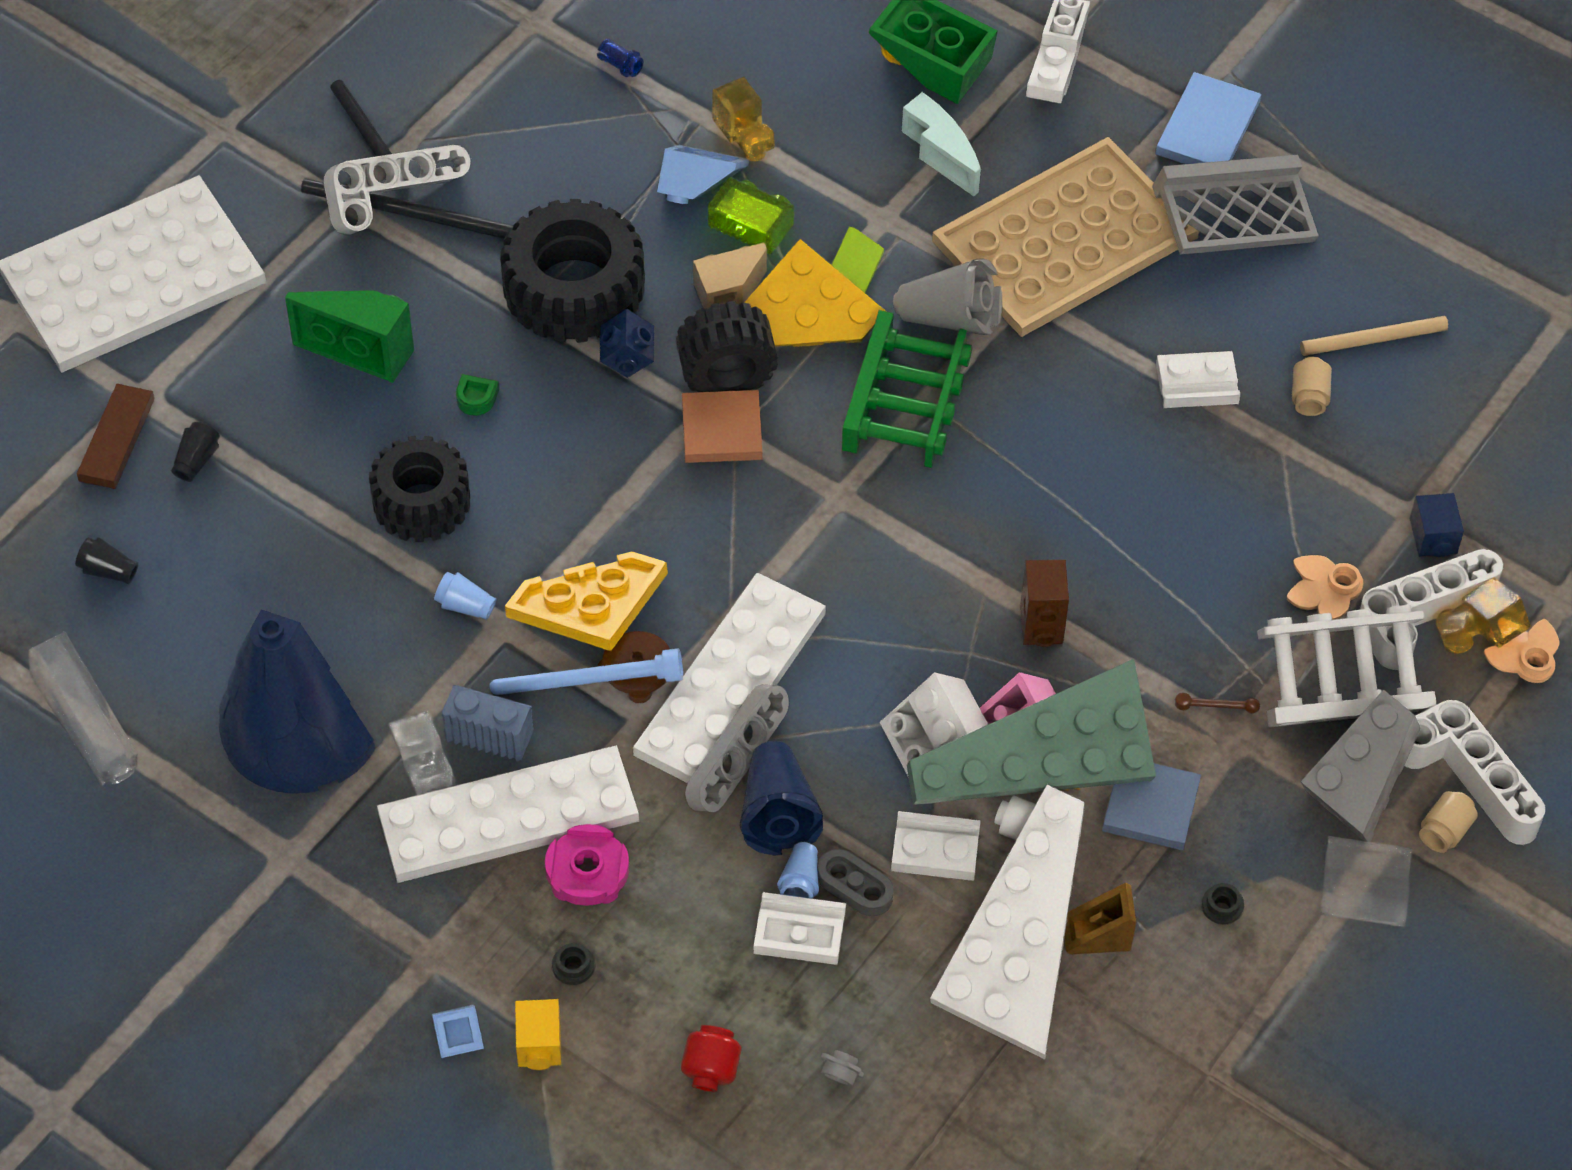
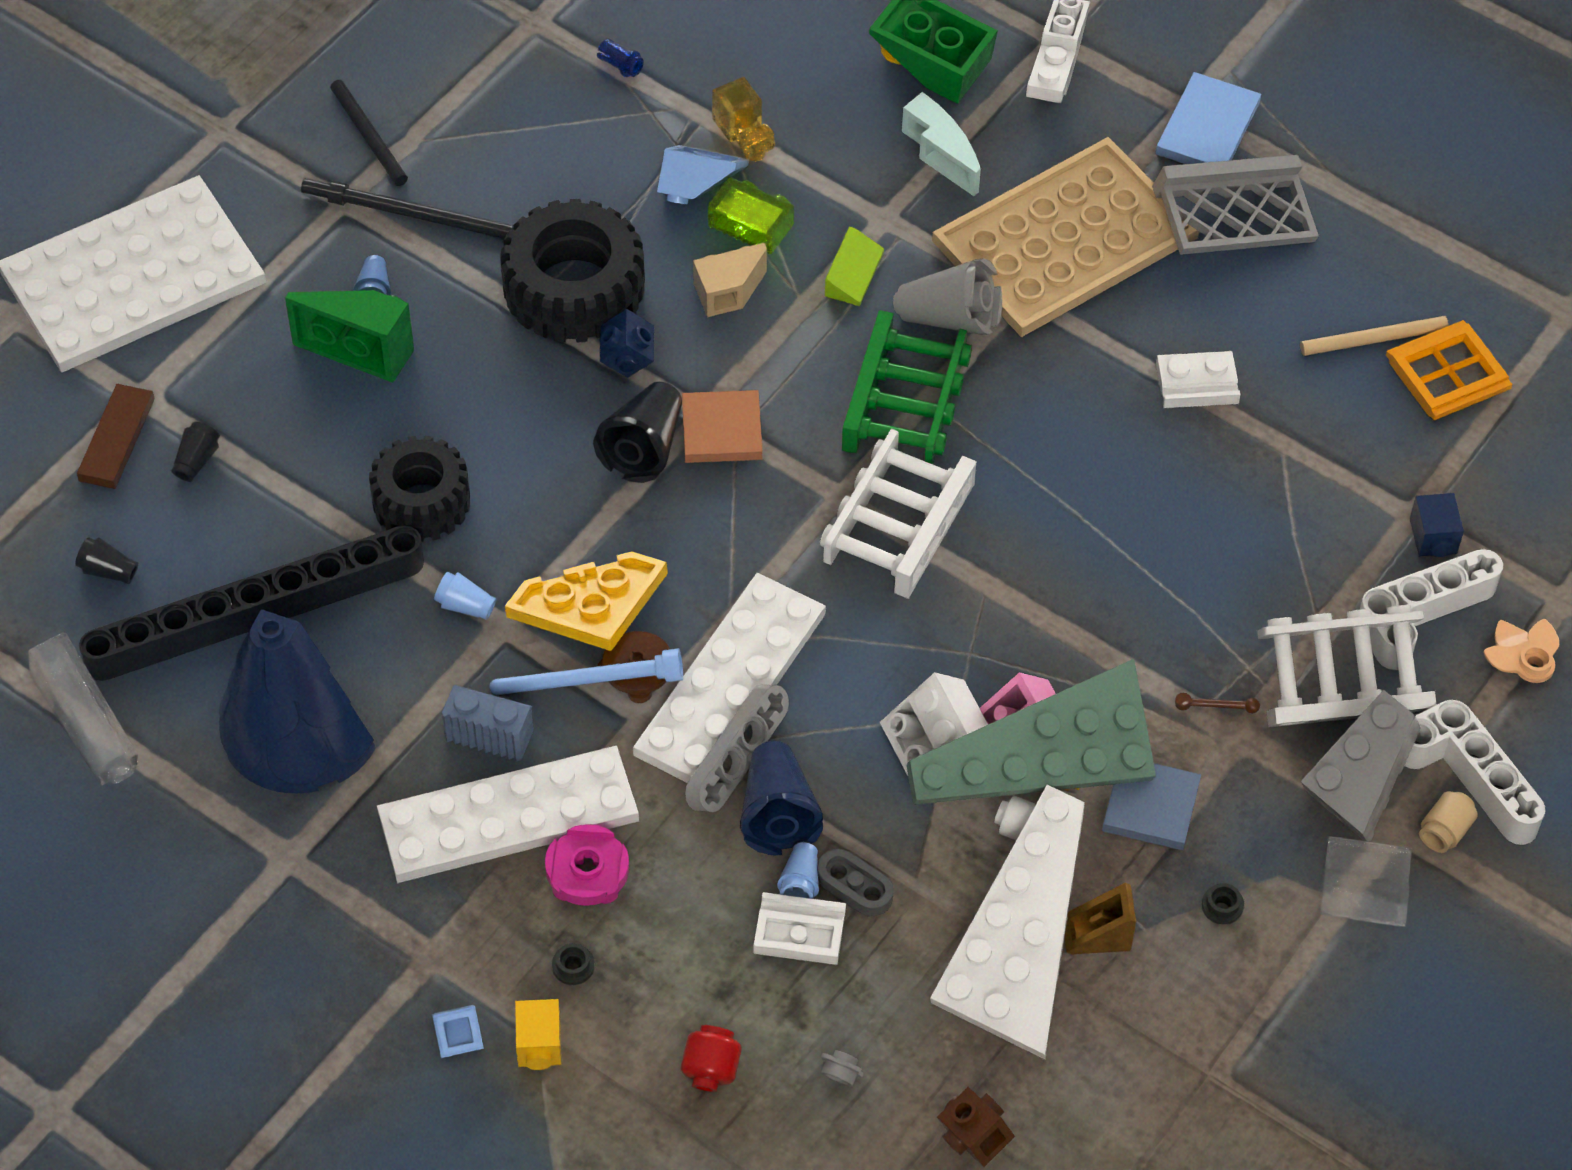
white beam [324,145,470,235] -> none
clear slope [389,711,457,796] -> none
green tile [456,374,499,416] -> none
black tyre [676,301,778,392] -> none
yellow plate [744,239,886,347] -> none
white plate [891,811,980,881] -> none
reddish brown brick [1020,560,1069,647] -> none
light nougat plate [1287,555,1363,620] -> none
tan brick [1292,357,1332,416] -> none
clear yellow brick [1436,577,1531,654] -> none
none -> black beam [79,526,424,681]
none -> medium blue cone [353,255,391,295]
none -> black cone [593,381,682,483]
none -> white fence [820,429,977,599]
none -> reddish brown brick [937,1087,1015,1167]
none -> light orange piece [1386,320,1513,420]

